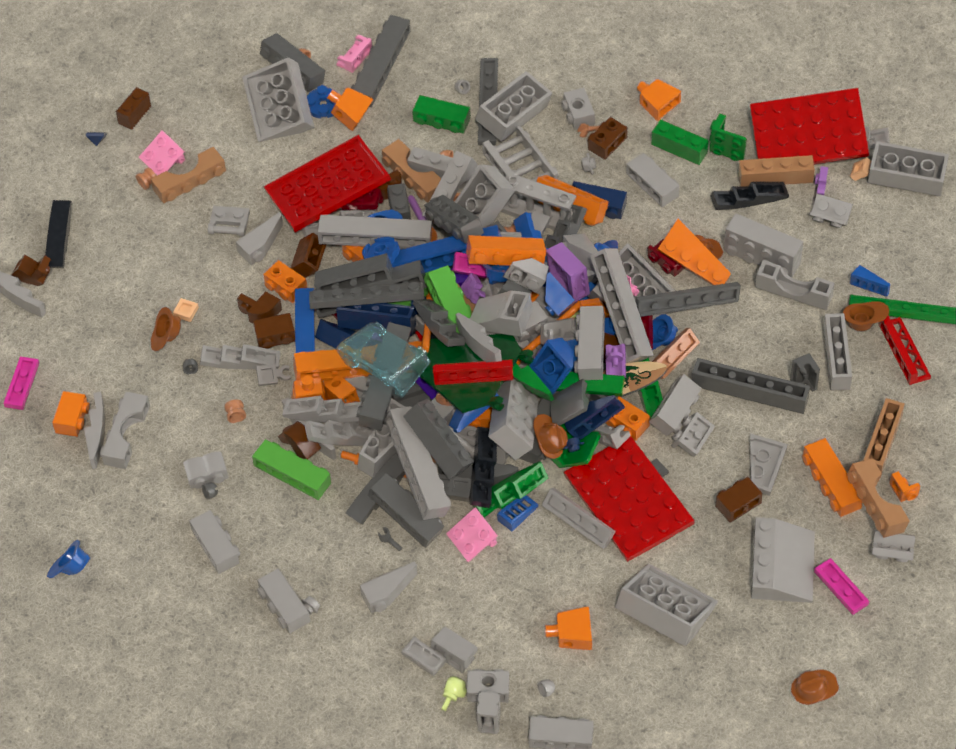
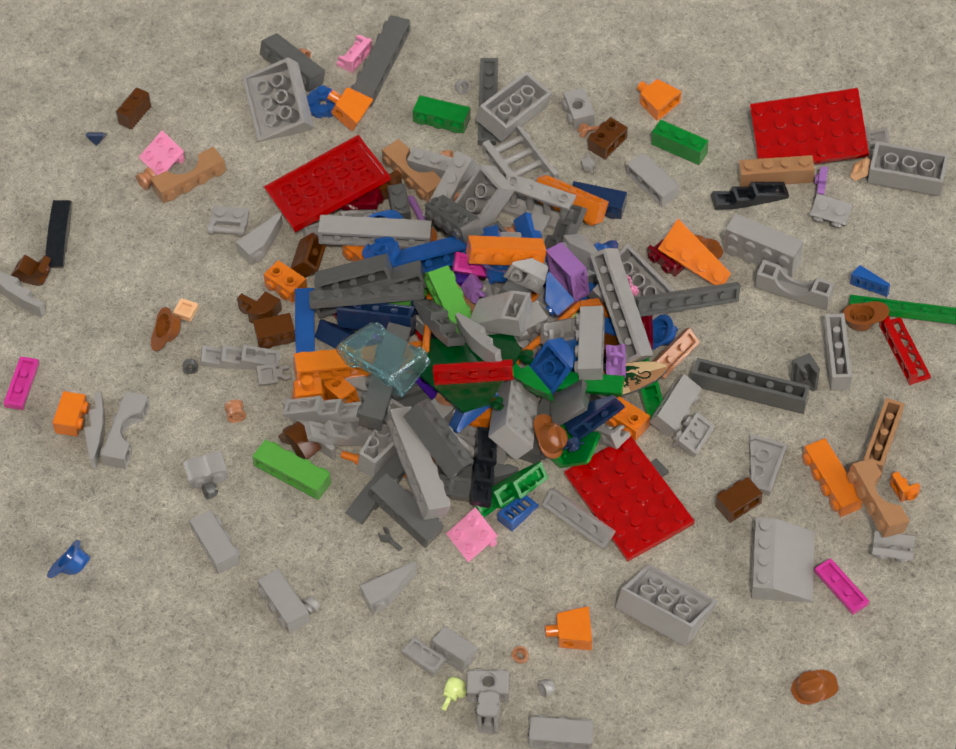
green bracket [709,113,747,161] -> none
none -> nougat hinge [512,646,529,664]

